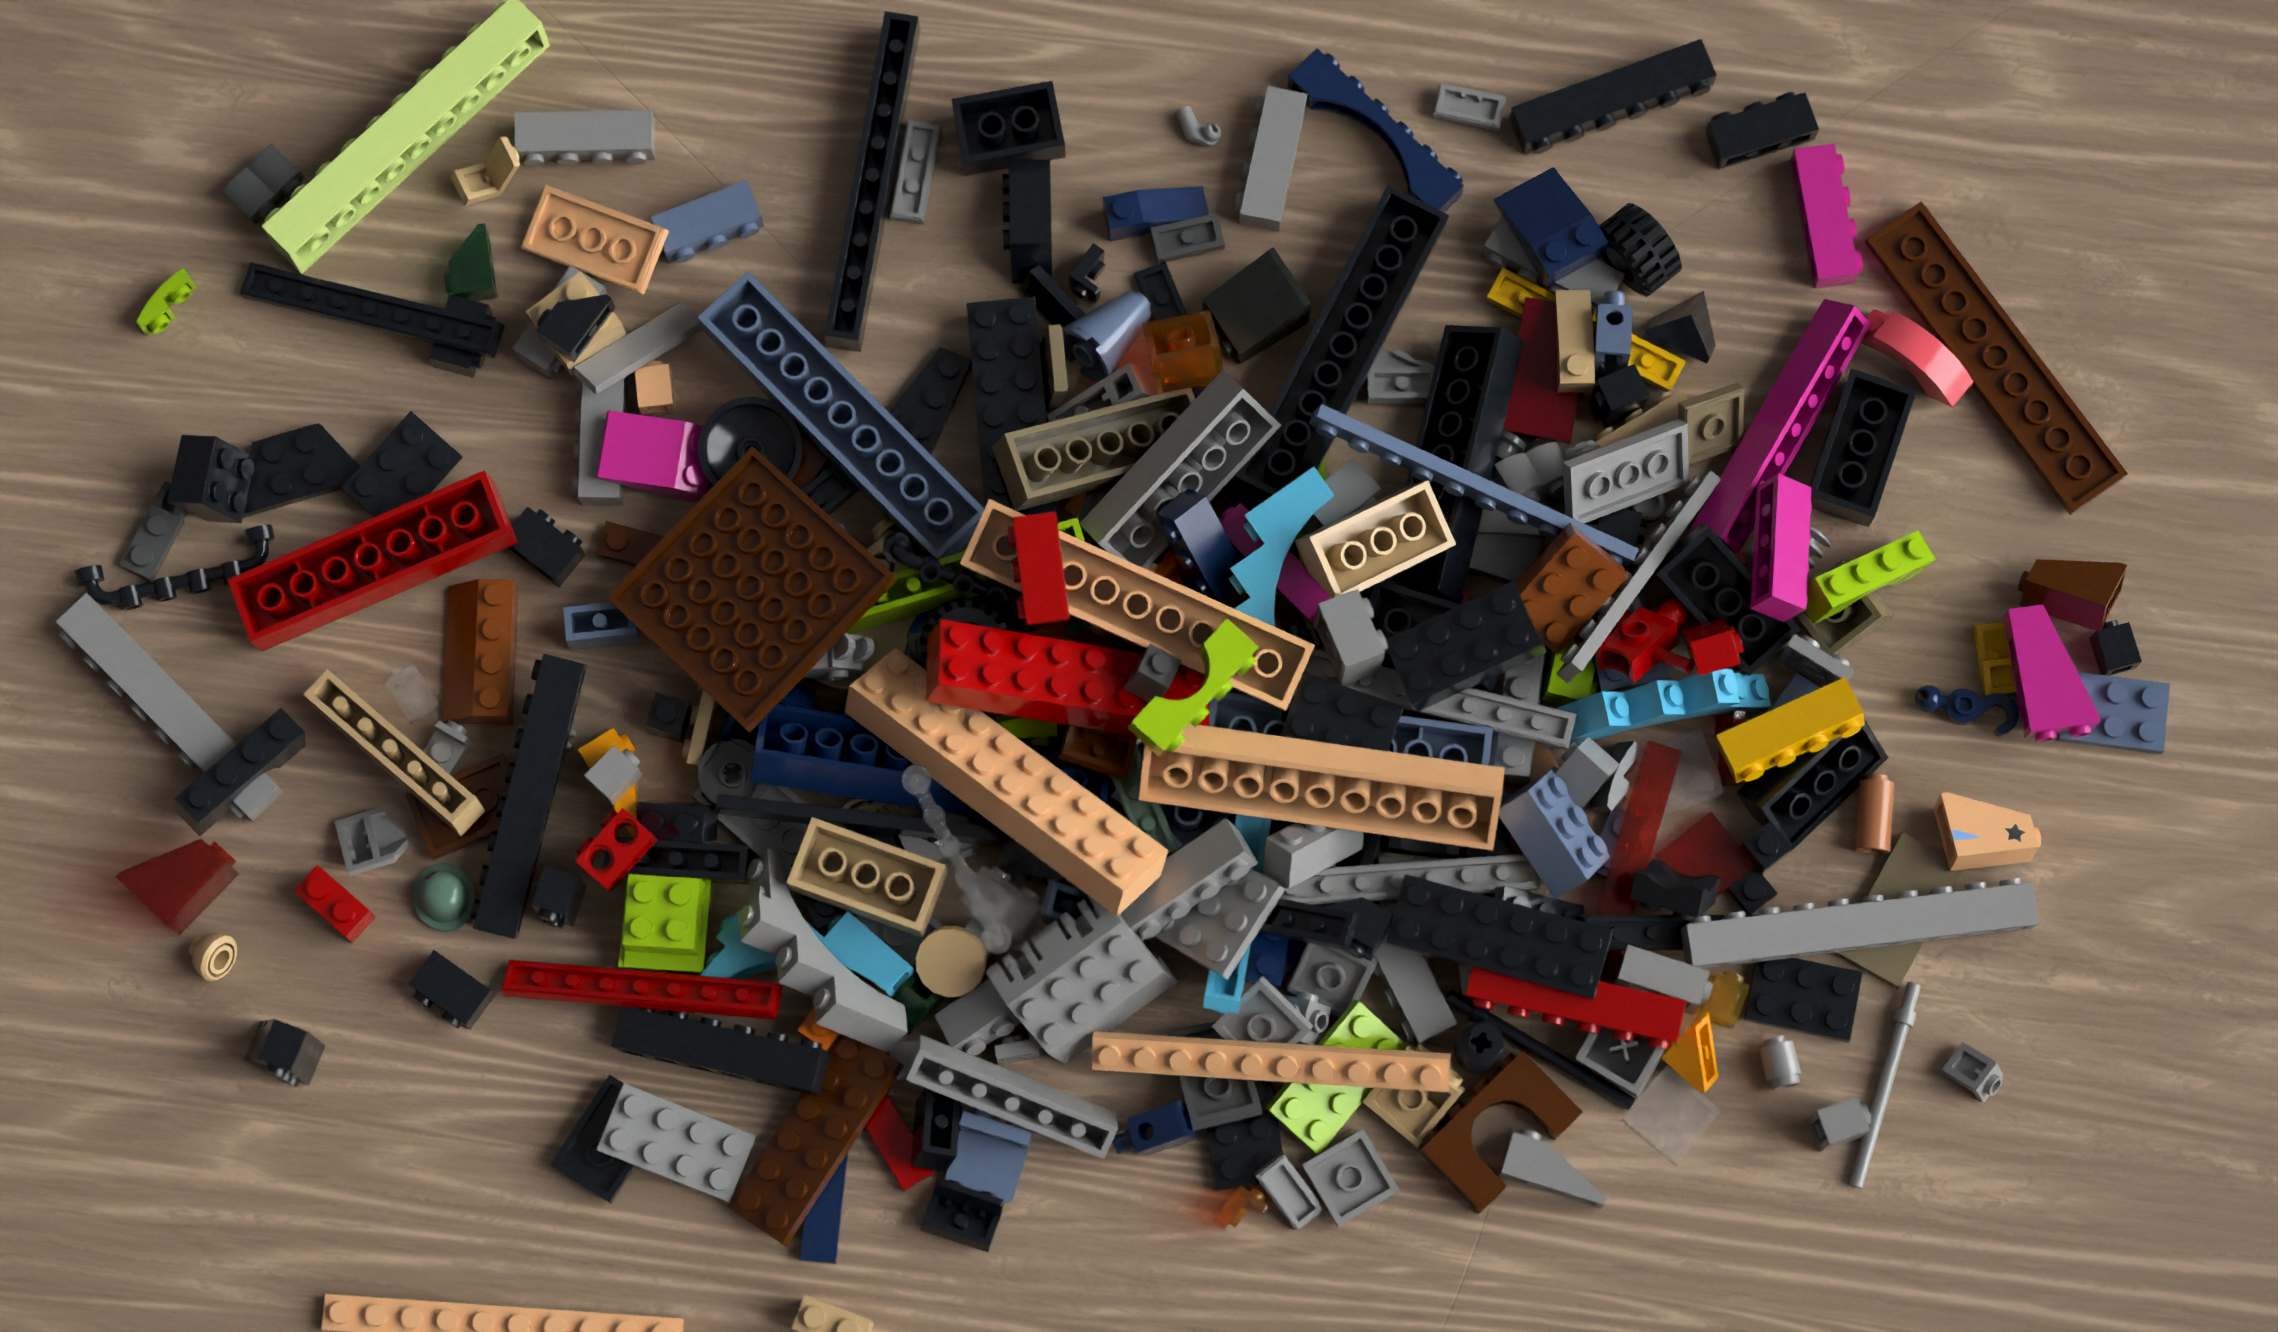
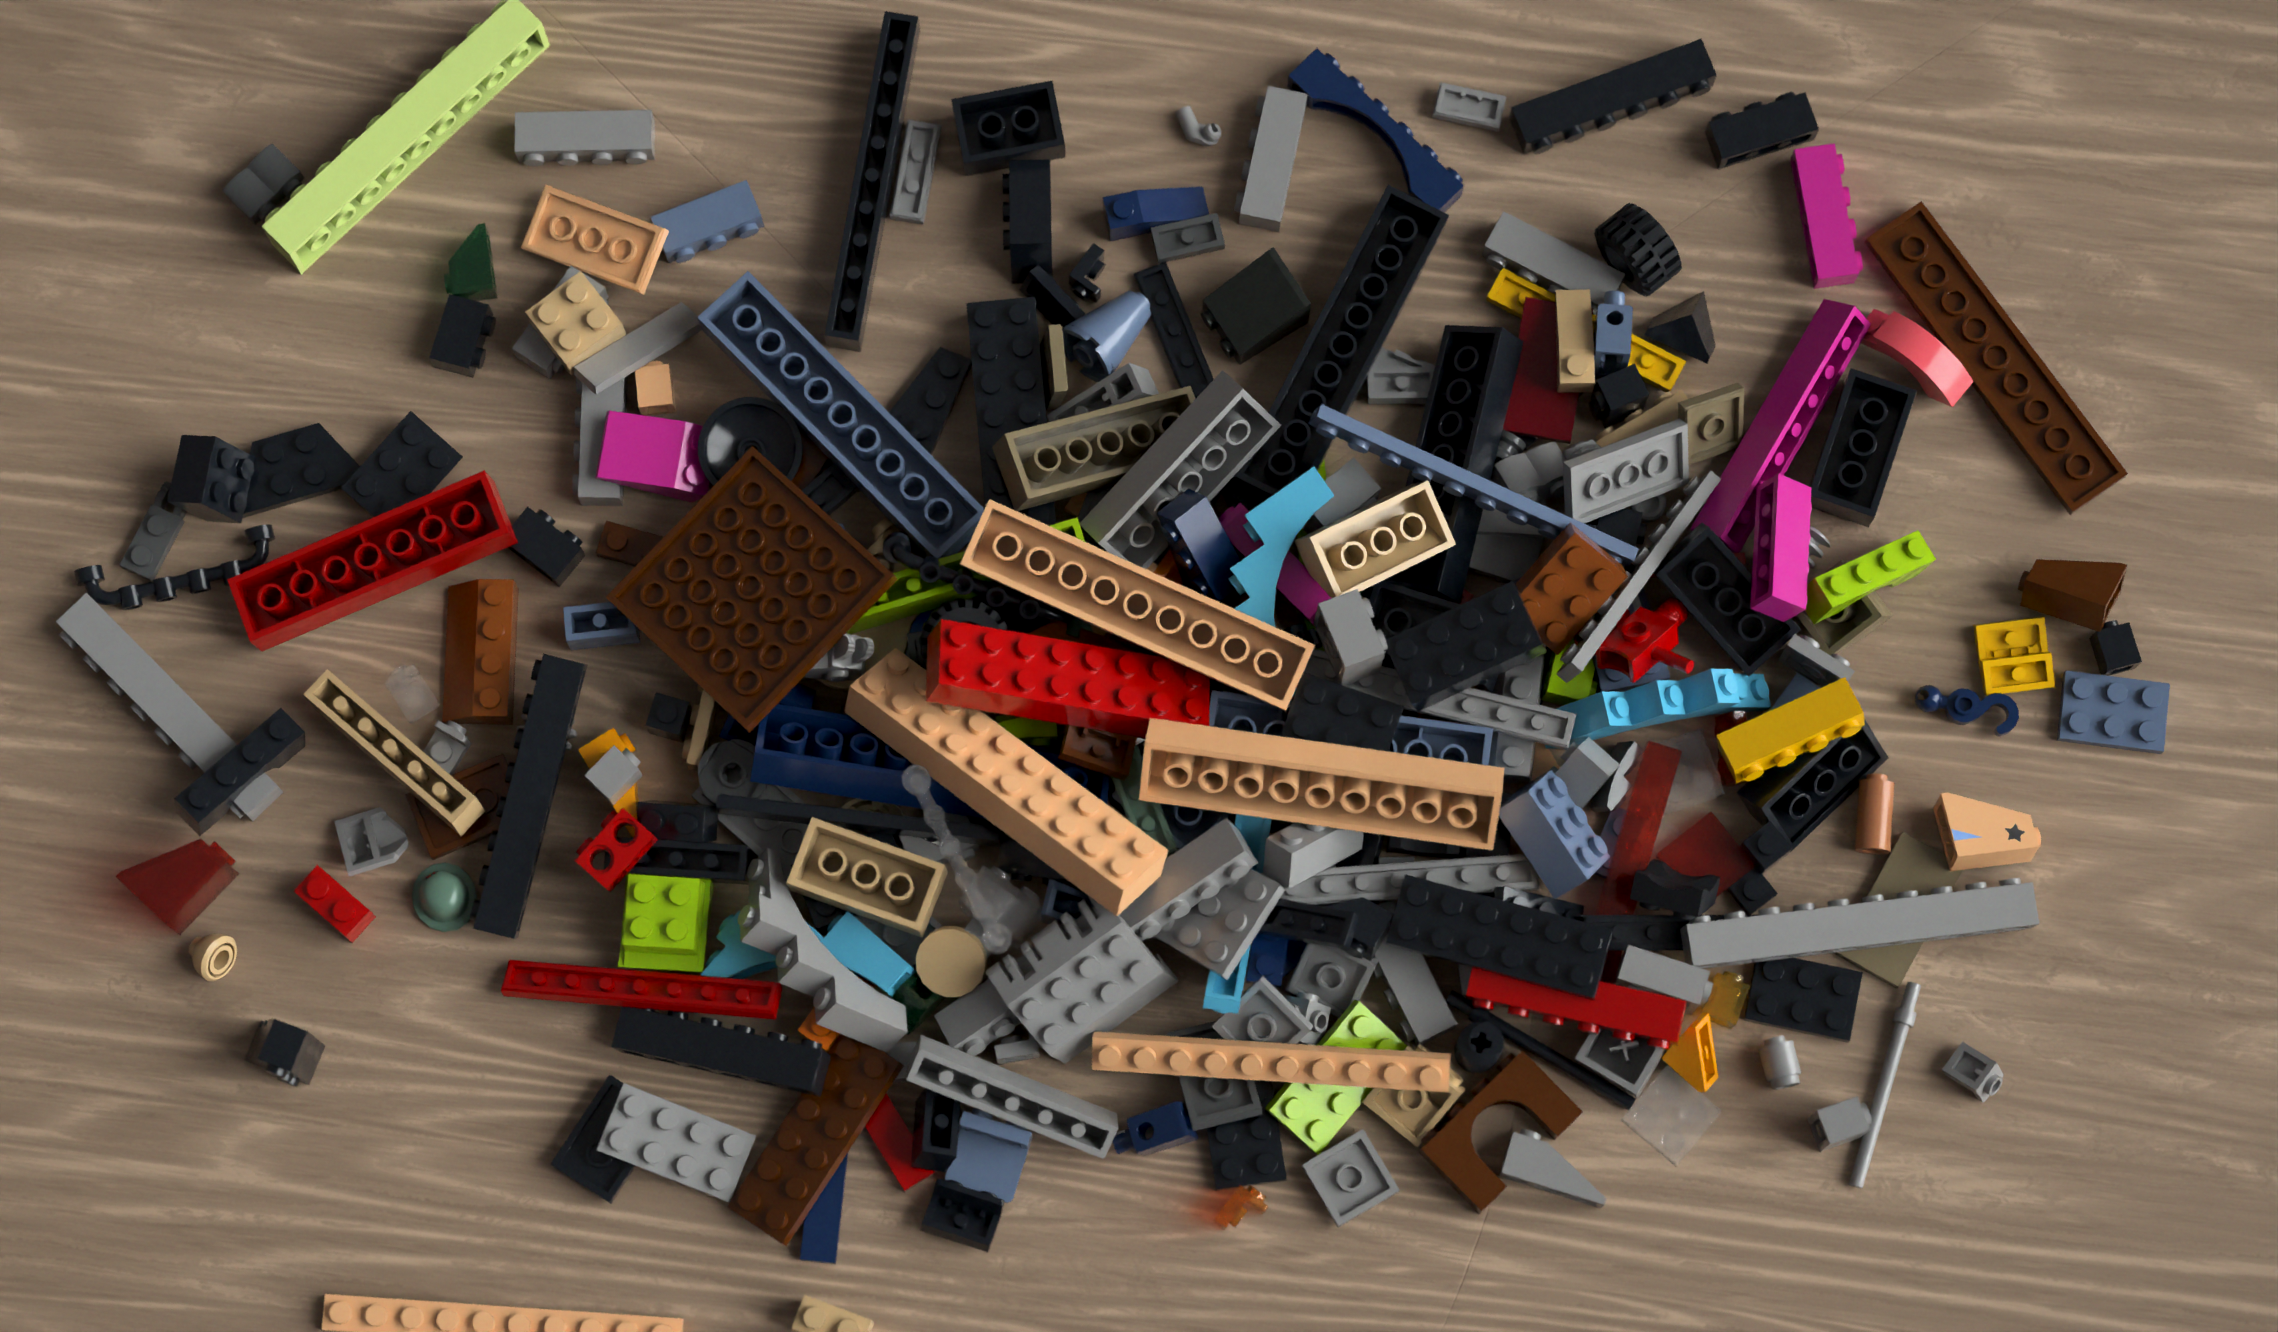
lime slope [137,267,197,336] -> none
black tile [240,262,505,358] -> none
black brick [409,950,495,1029] -> none
tan bracket [451,136,520,206] -> none
black piece [531,865,587,929] -> none
black slope [536,294,615,363] -> none
red brick [1007,512,1070,626] -> none
dark grey brick [1123,643,1182,703] -> none
lime arch [1128,618,1259,757] -> none
clear orange brick [1142,310,1224,394] -> none
light grey tile [1253,1152,1324,1231] -> none
dark blue slope [1494,167,1609,287] -> none
red brick [1682,619,1744,676] -> none
dark pink slope [2002,604,2100,742] -> none

